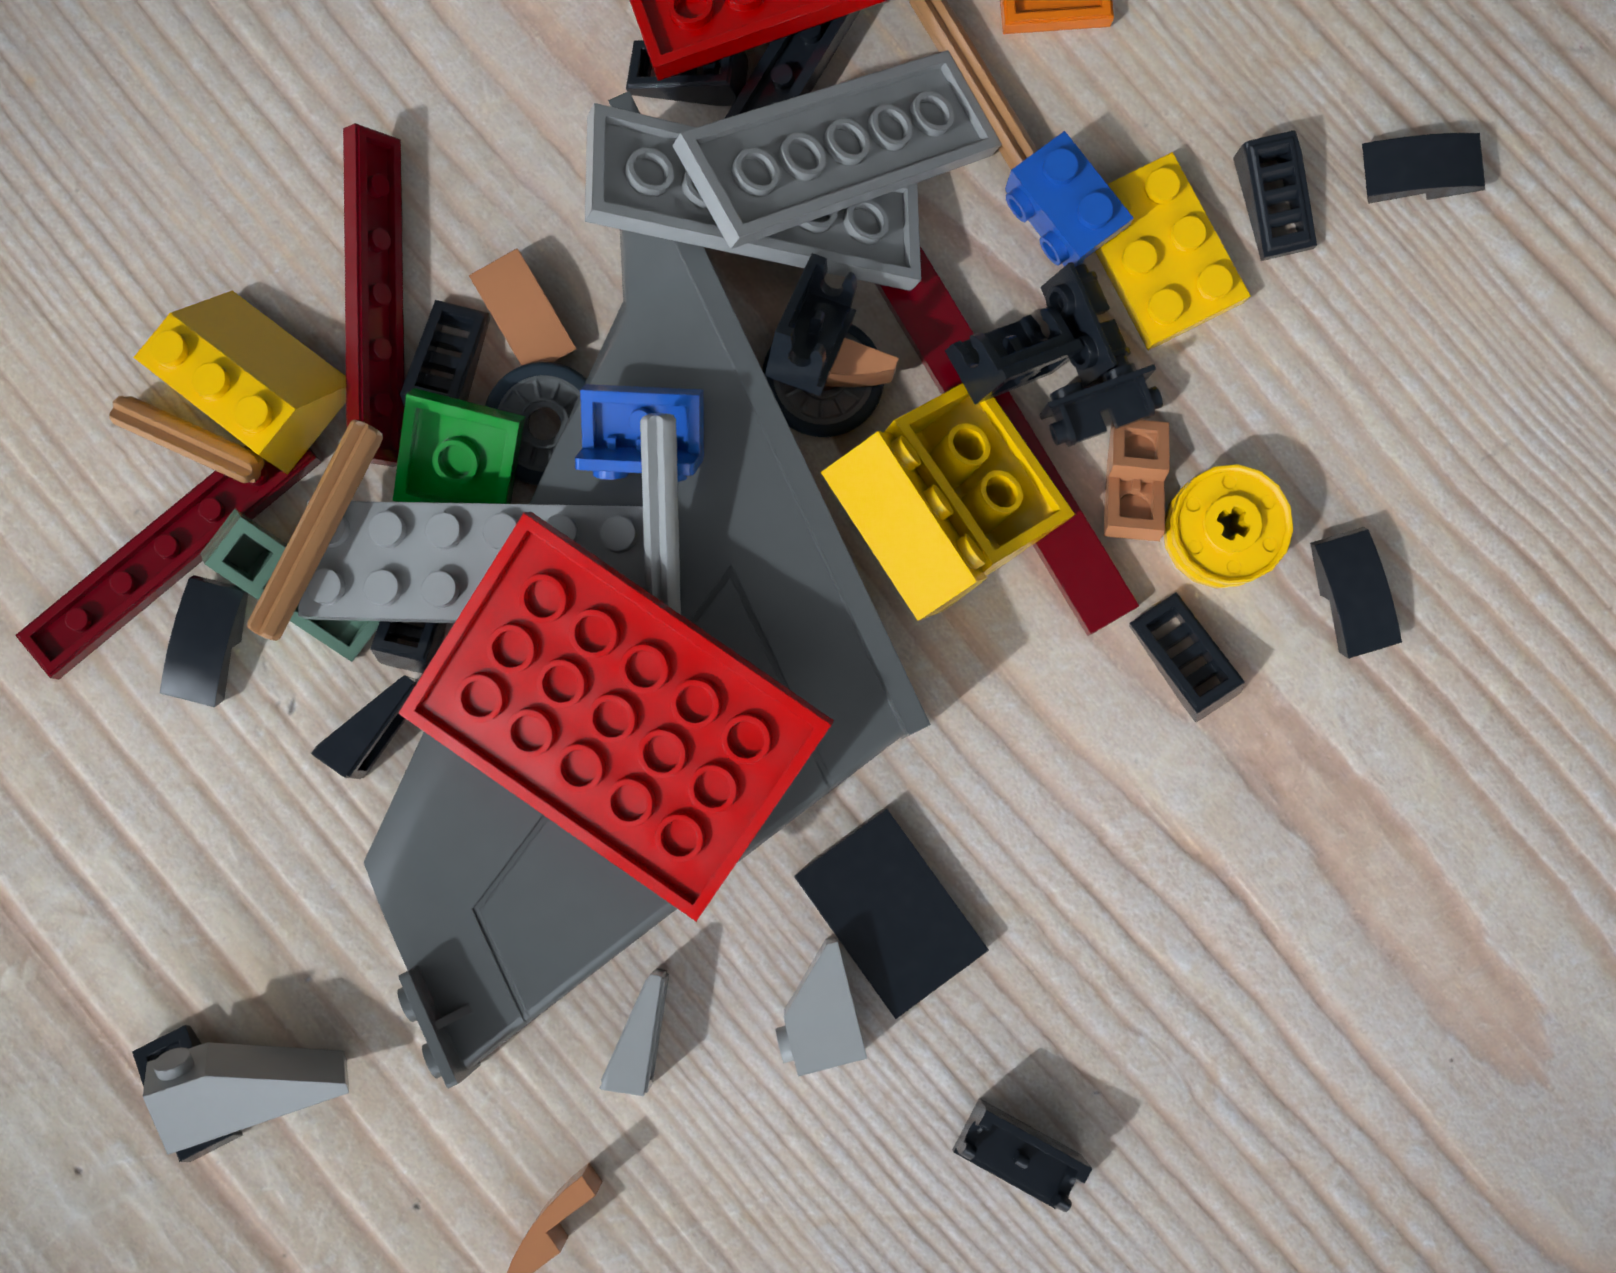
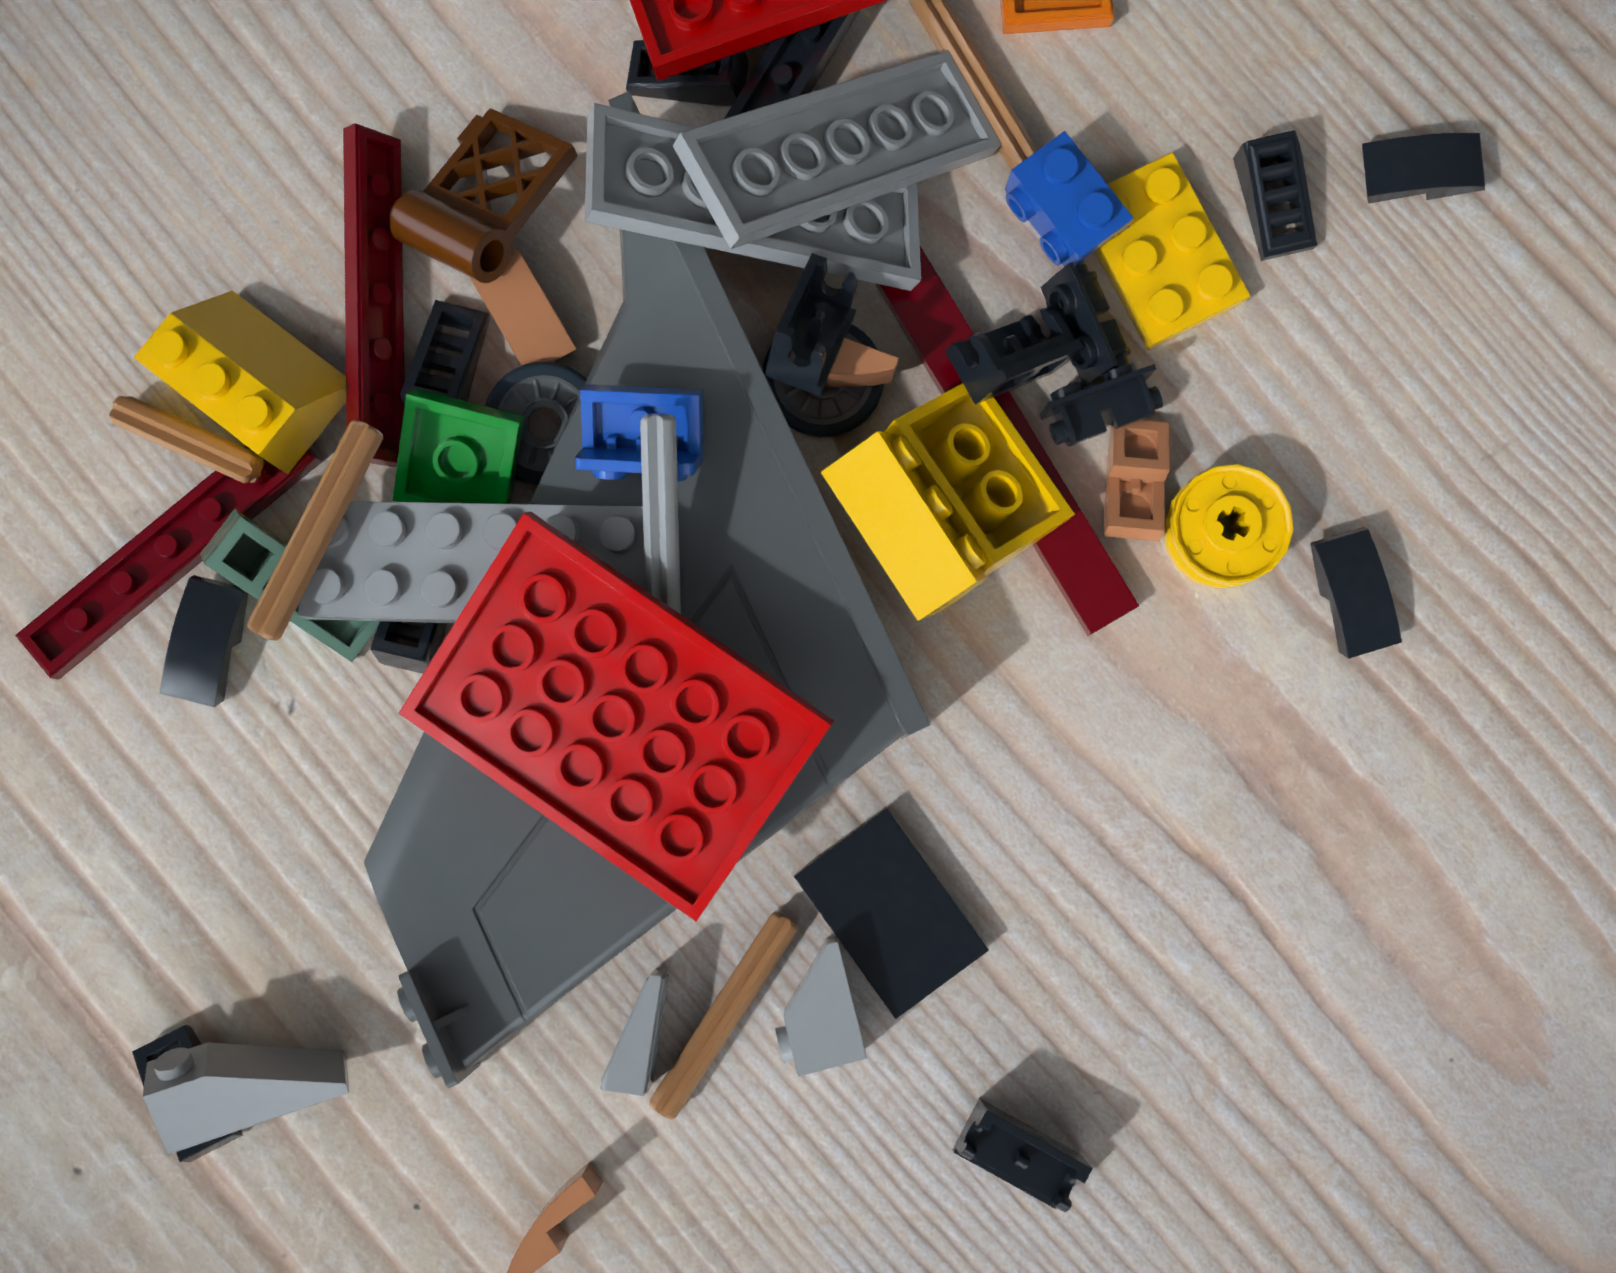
black slope [311,675,419,779] -> none
black slope [1129,592,1245,722] -> none
none -> reddish brown piece [390,108,578,283]
none -> medium nougat axle [649,911,798,1120]

